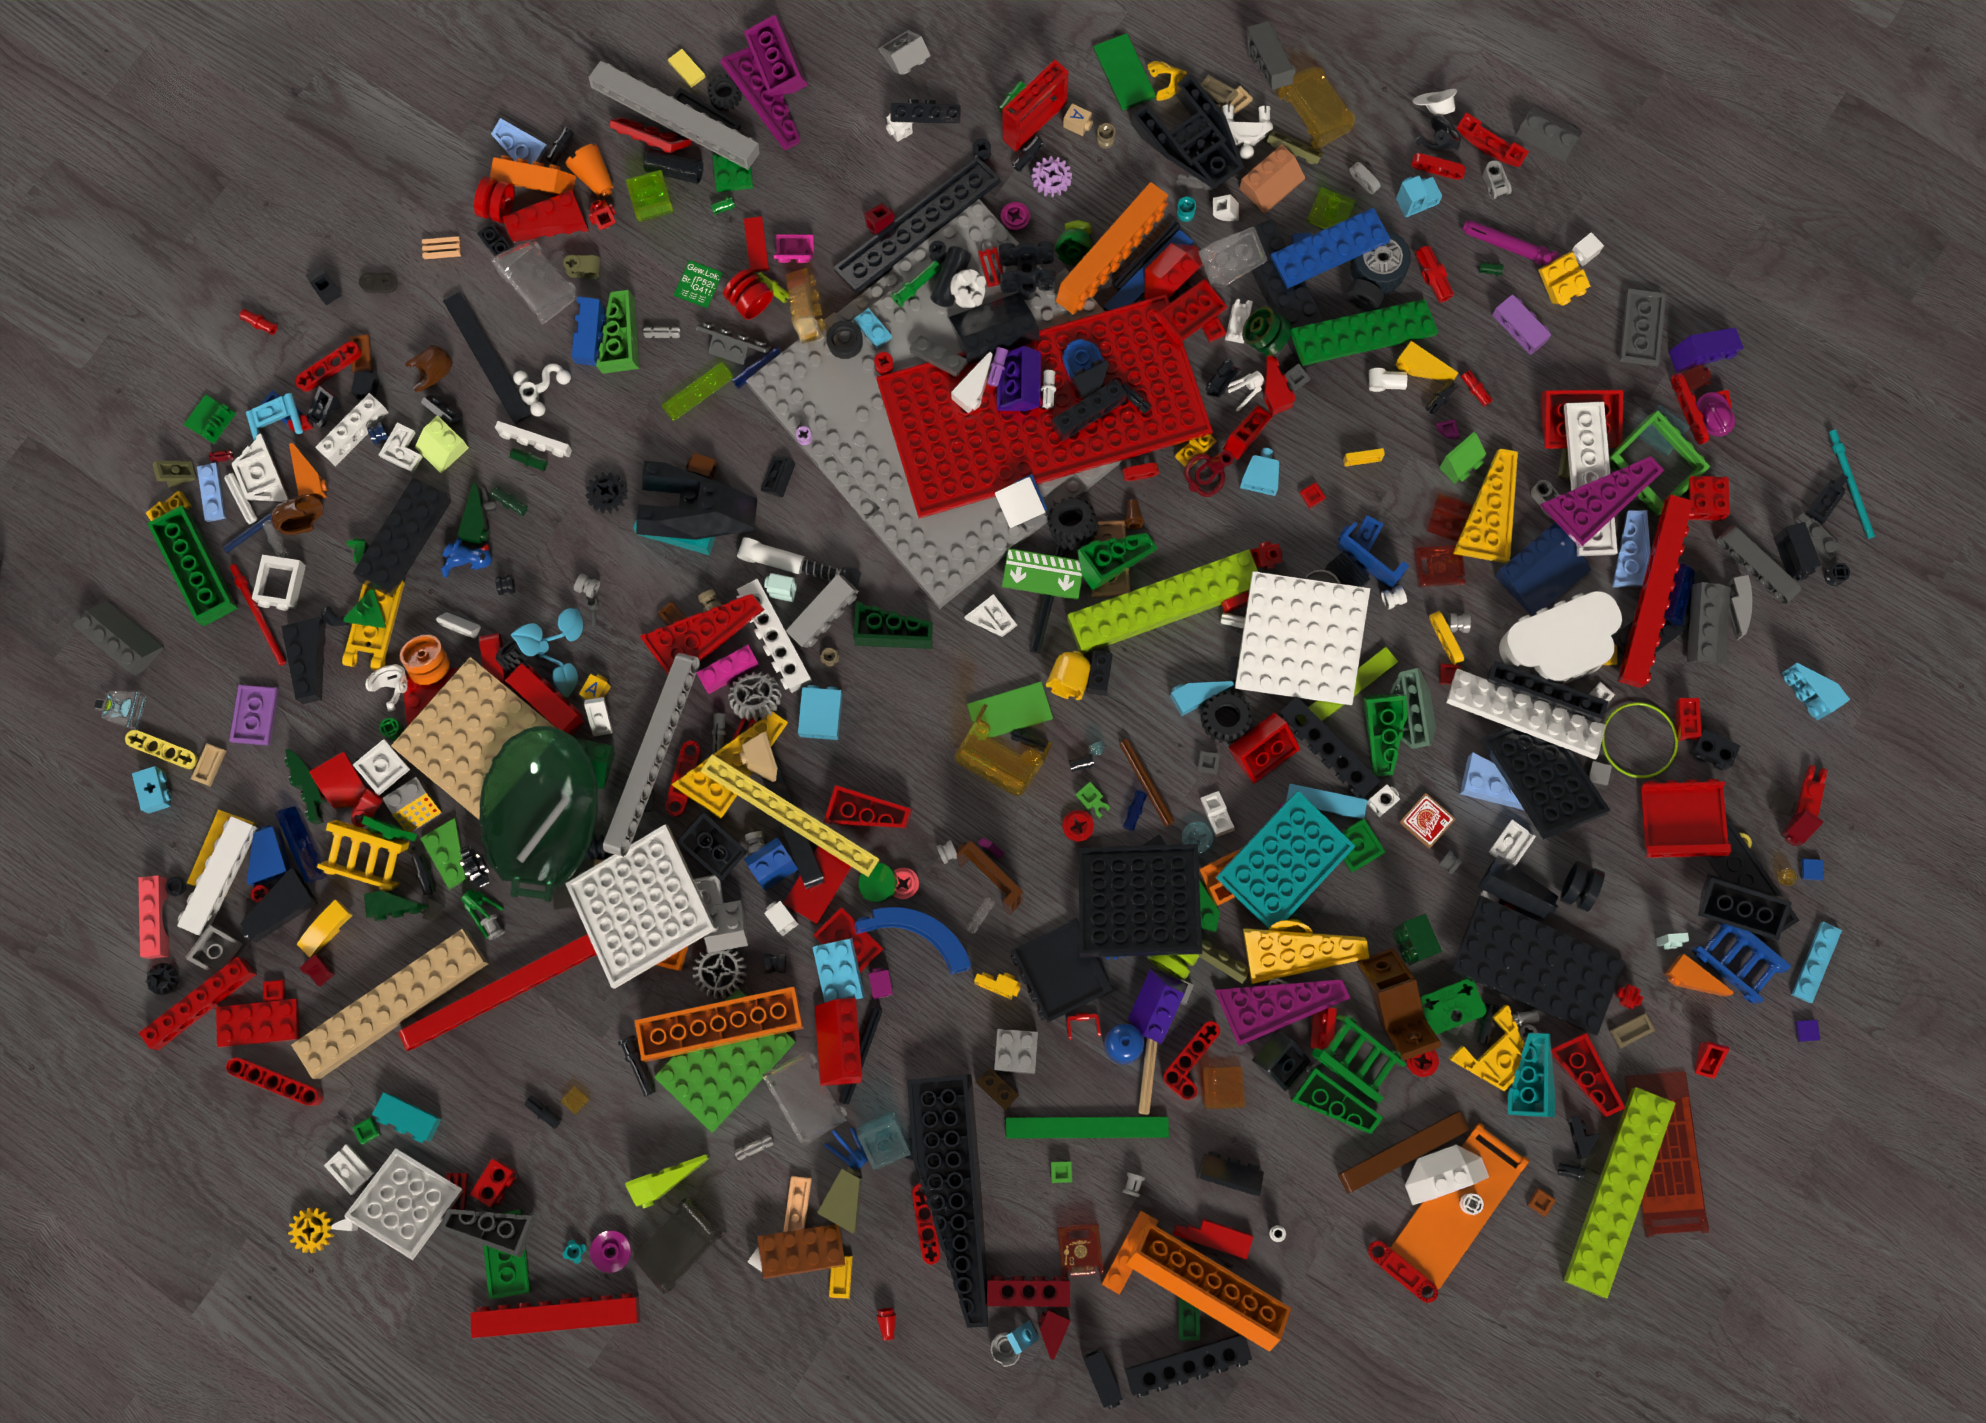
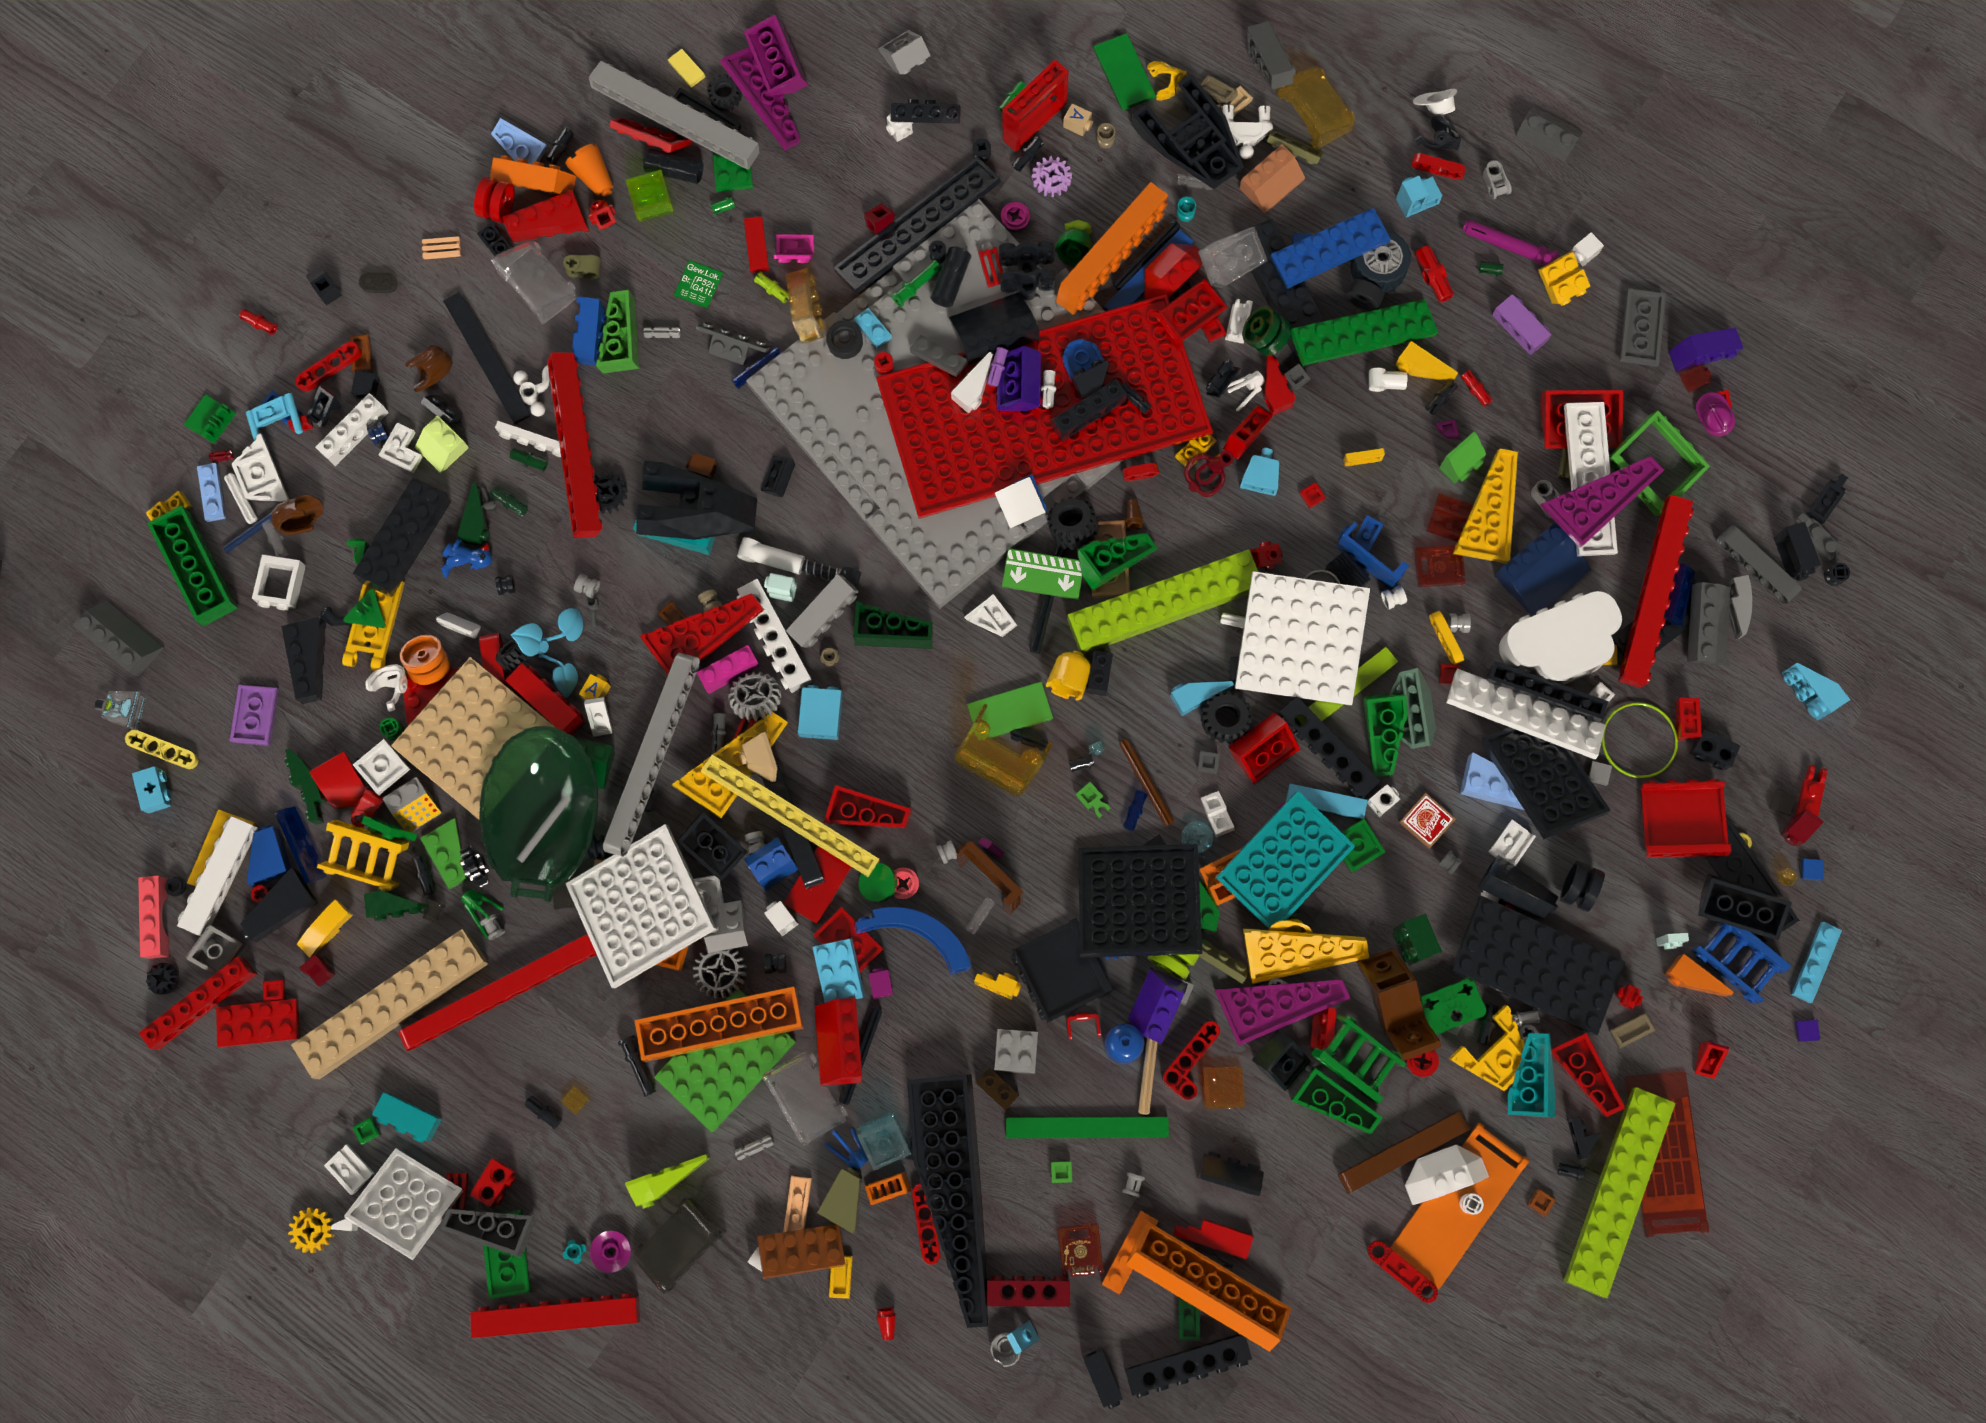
olive slope [153,461,196,487] -> none
tan tile [191,743,226,787] -> none
red beam [226,1057,324,1106] -> none
red bar [229,564,287,666] -> none
orange slope [289,443,329,499] -> none
clear neon green tile [661,362,734,422] -> none
red plate [665,740,701,817] -> none
red wheel [723,269,774,320] -> none
lavender axle [796,426,812,445] -> none
white plate [951,269,986,308] -> none
dark red slope [1038,1309,1071,1360] -> none
red gear [1062,810,1094,842] -> none
white brick [1213,194,1239,221] -> none
red beam [1221,591,1249,613] -> none
white pin [1269,1225,1286,1242] -> none
clear neon green tile [1306,187,1356,229] -> none
light grey beam [1349,162,1381,194] -> none
red slope [1456,112,1529,167] -> none
light blue wing [1612,510,1651,587] -> none
clear light blue tile [1638,405,1690,457] -> none
red plate [1671,373,1709,445] -> none
red bracket [1689,476,1730,521] -> none
teal bar [1829,430,1875,539] -> none
none -> red brick [547,352,602,538]
none -> orange slope [864,1171,911,1205]

